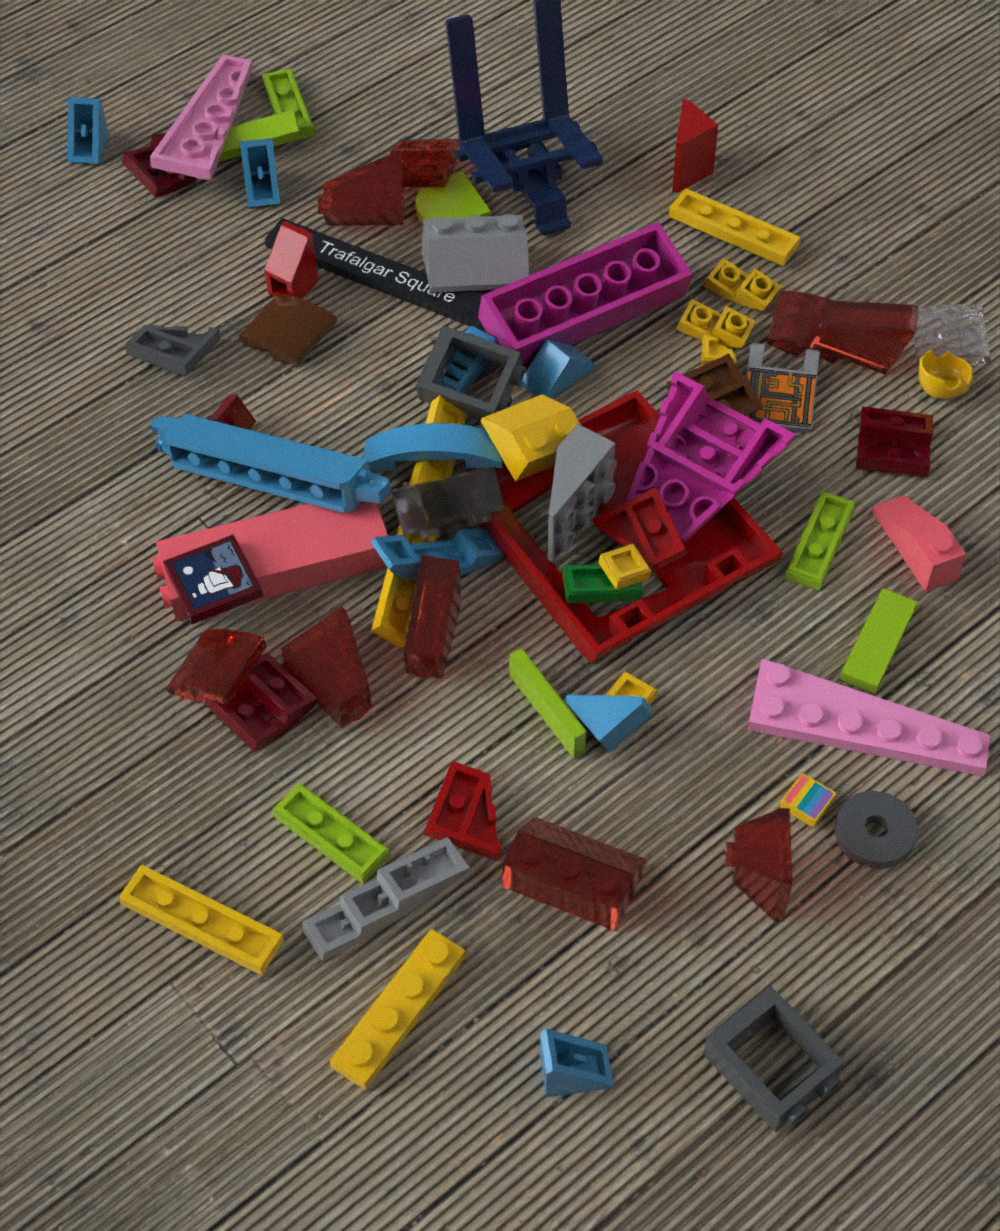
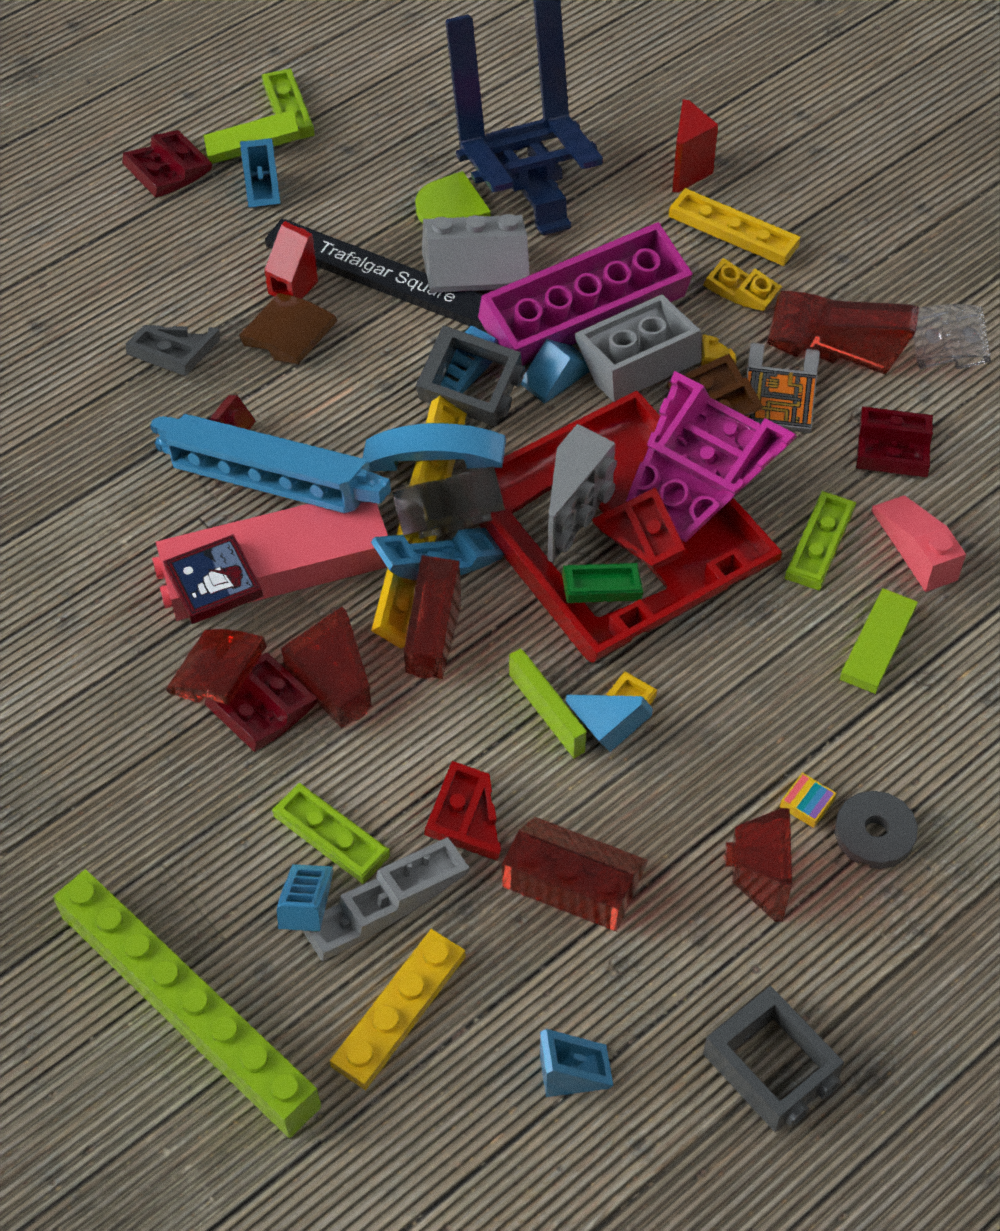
dark azure slope [67,97,109,164] -> none
yellow plate [118,864,284,975] -> none
bright pink wing [150,54,252,180] -> none
clear red slope [318,151,404,226] -> none
clear red slope [382,139,460,187] -> none
yellow slope [481,395,581,482] -> none
yellow tile [598,544,651,590] -> none
yellow slope [676,299,756,348] -> none
bright pink wing [748,659,990,776] -> none
yellow hair [919,350,973,399] -> none
none -> lime brick [53,869,322,1139]
none -> dark azure slope [277,864,333,931]
none -> light grey slope [575,294,701,402]

